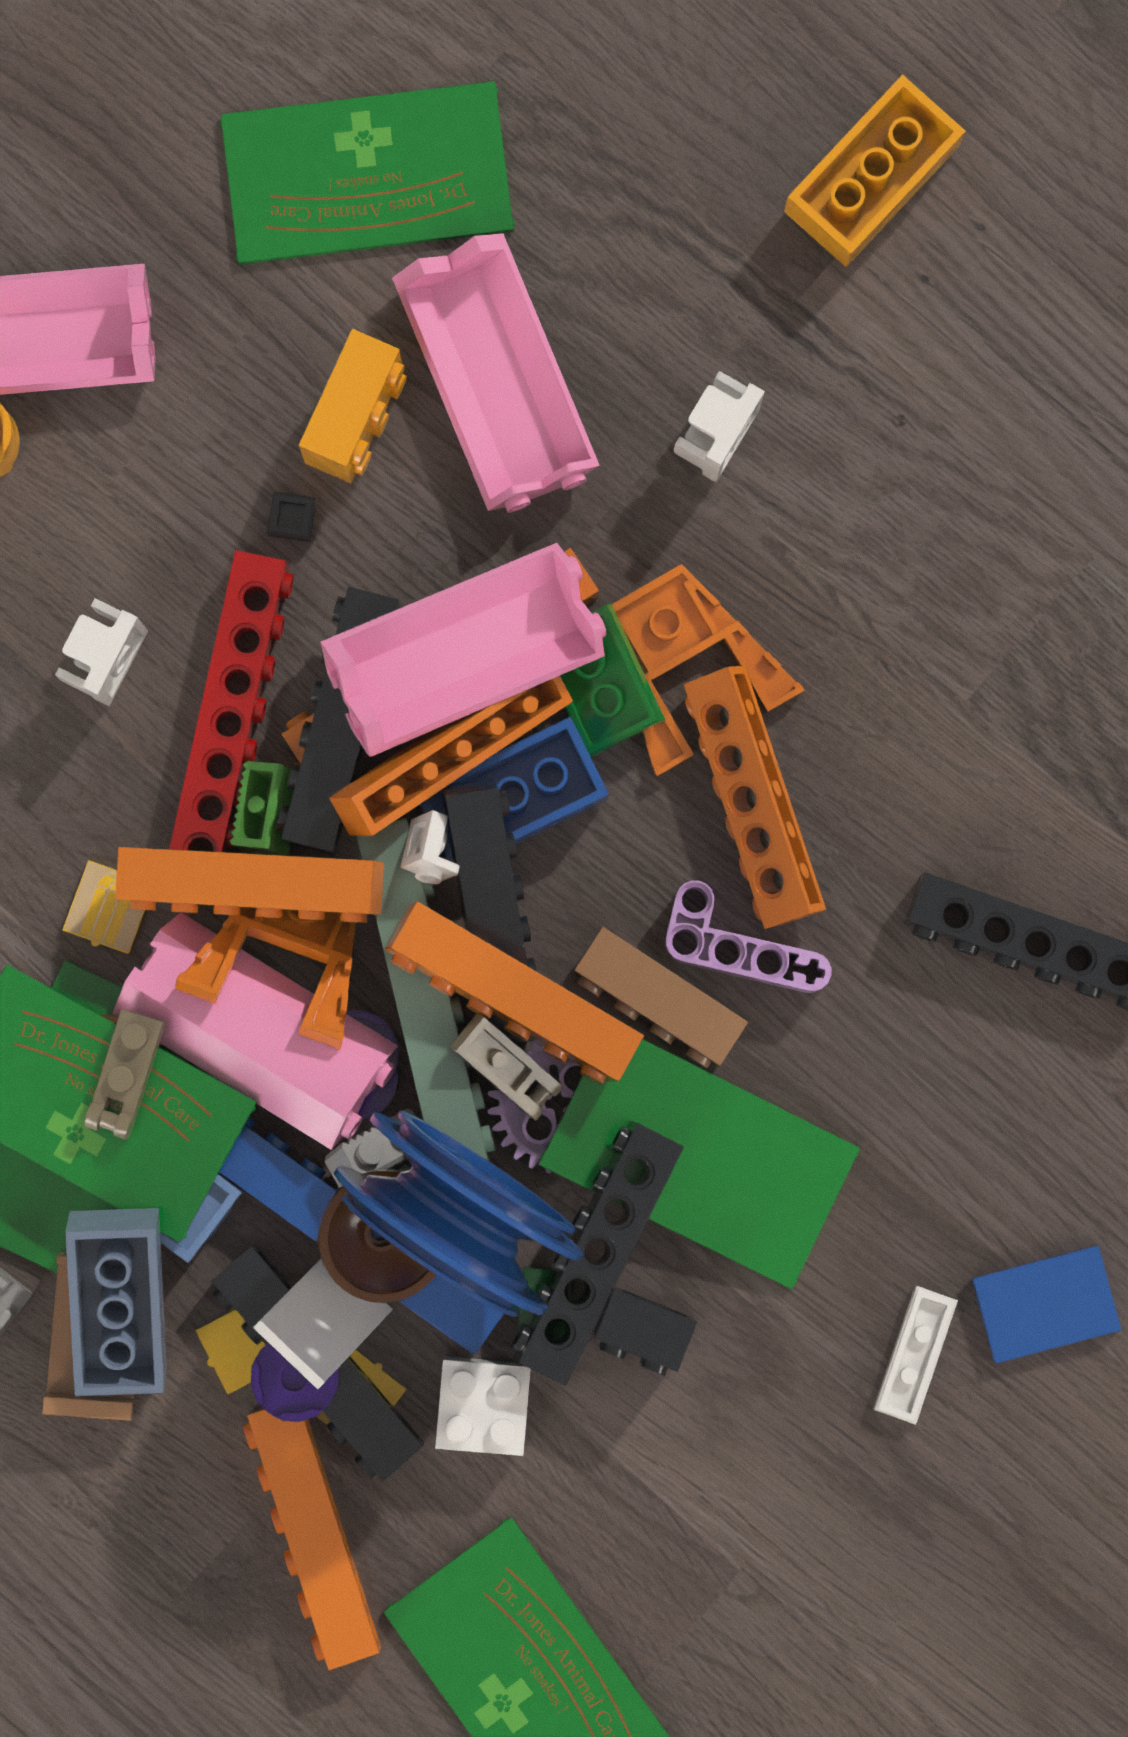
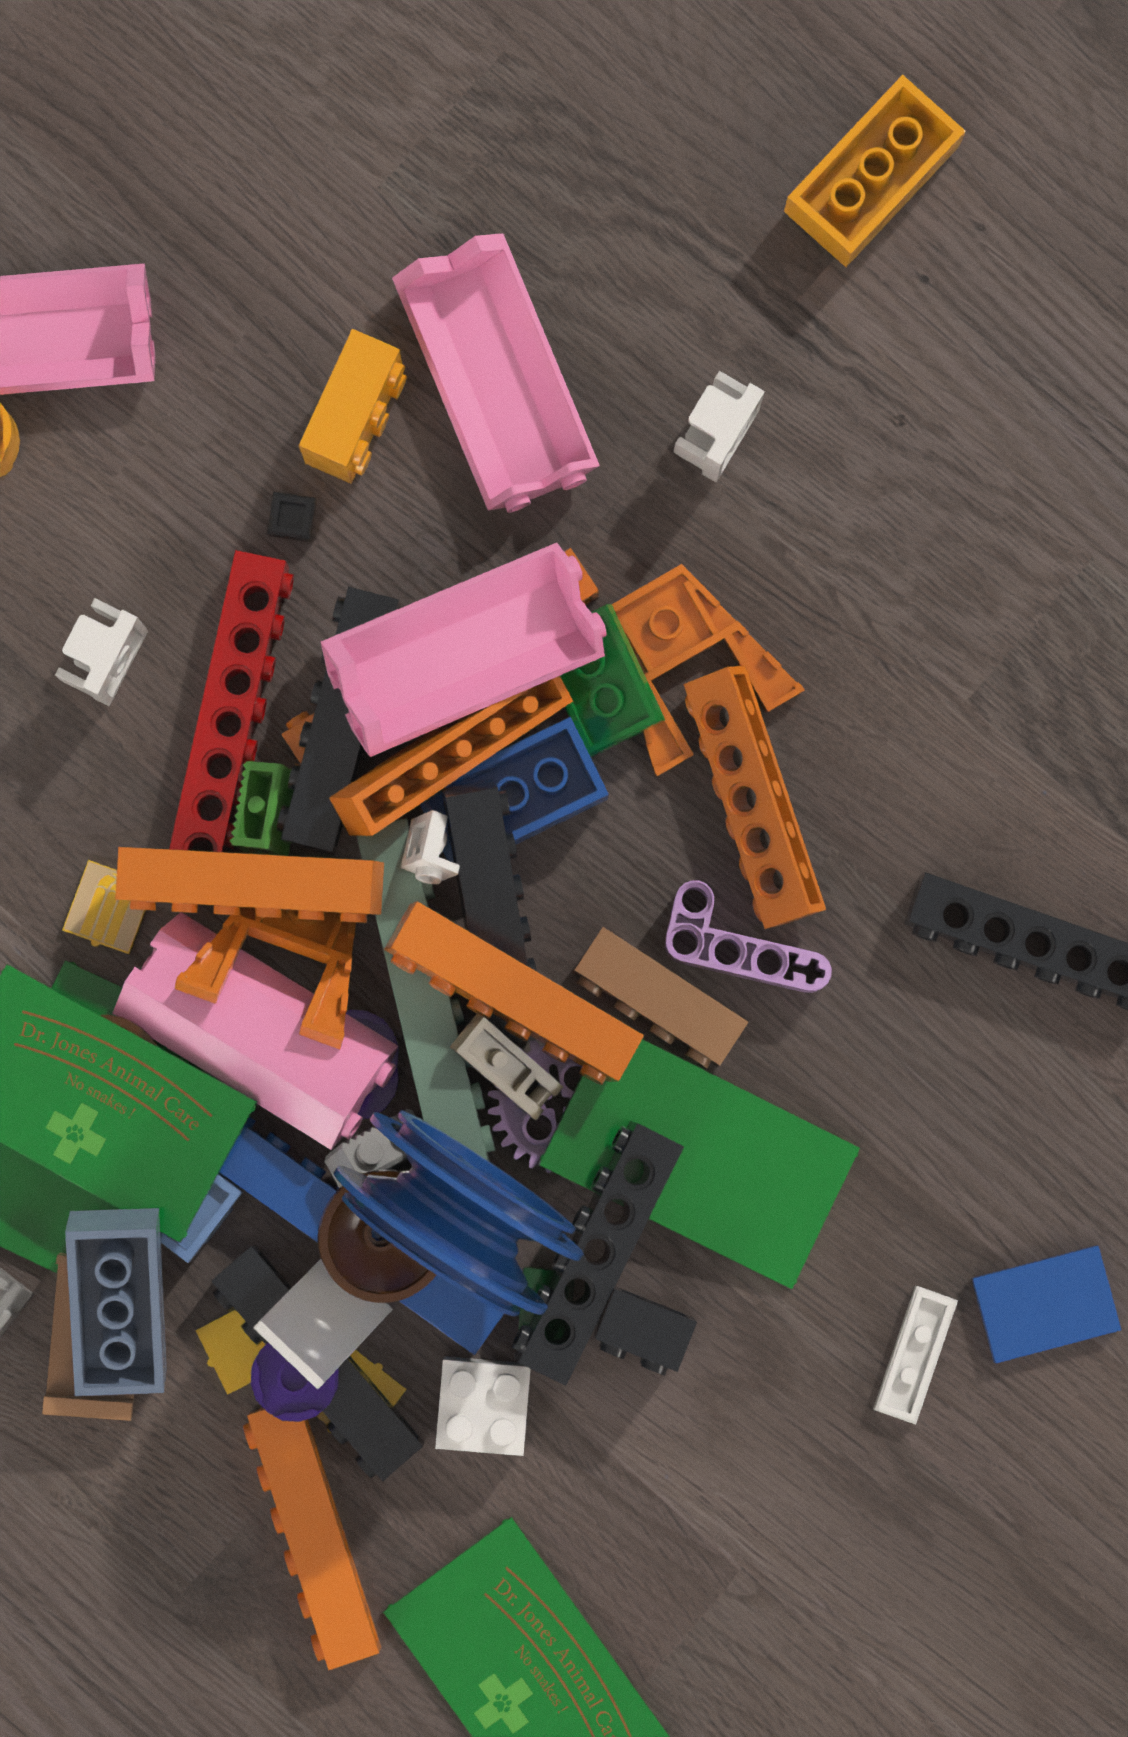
dark tan plate [84,1009,166,1140] -> none
green piece [220,81,515,265] -> none

